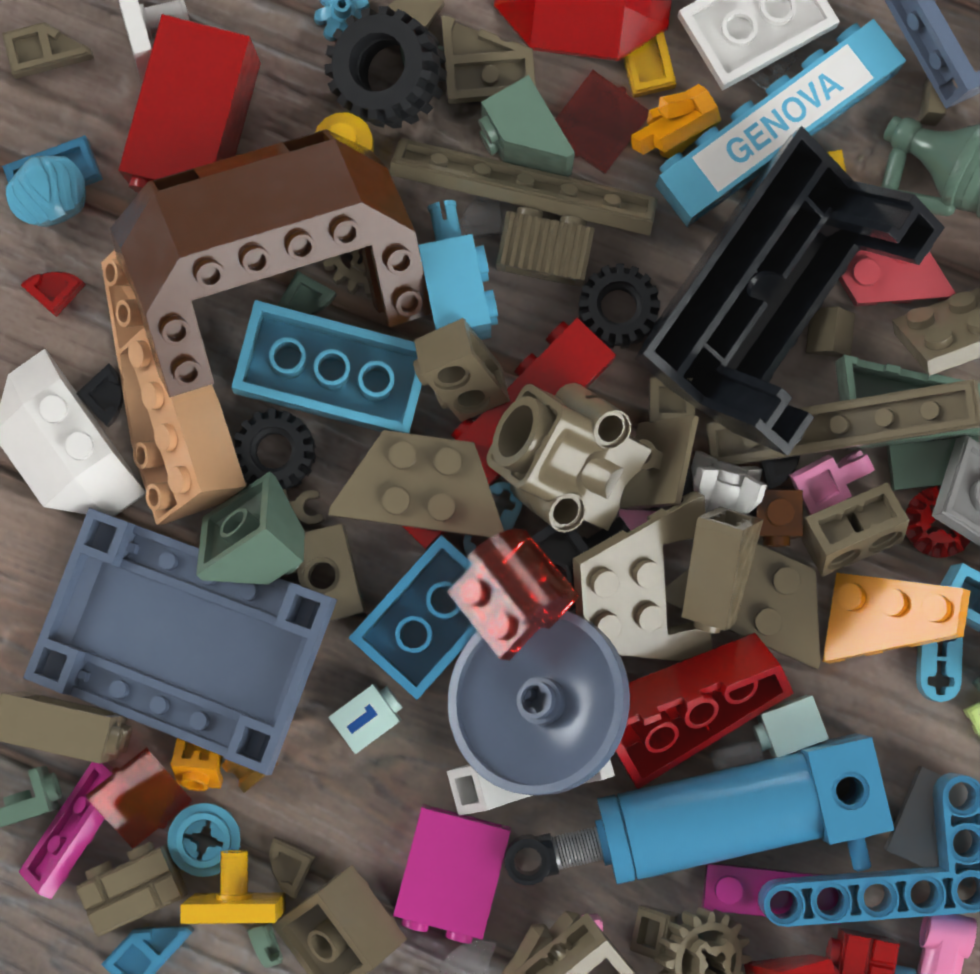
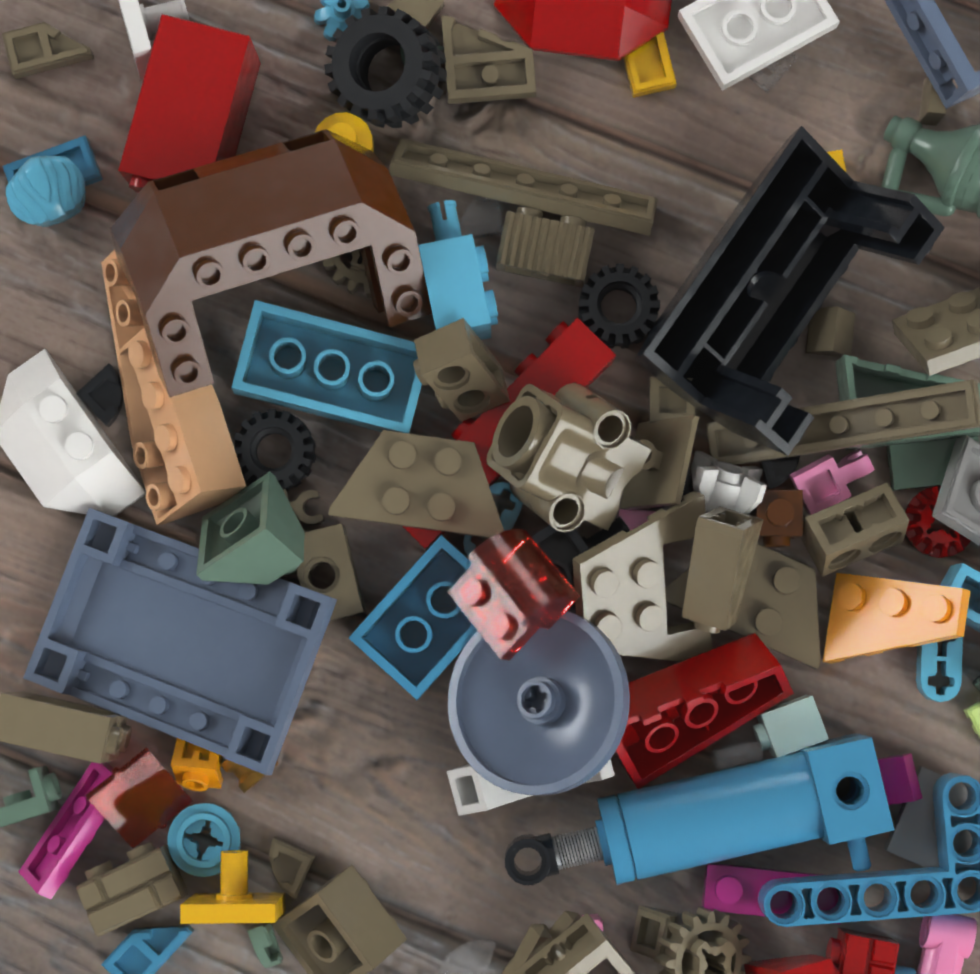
red tile [21,272,86,317] -> none
sand green tile [277,271,337,315] -> none
light aqua brick [328,684,403,754] -> none
dark pink brick [393,804,511,944] -> none
sand green slope [478,75,575,177] -> none
clear red piece [555,70,649,174] -> none
light orange rock [631,84,721,158] -> none
medium azure brick [656,19,906,228] -> none
coral wing [838,250,956,307] -> none
none -> dark pink tile [877,753,923,805]

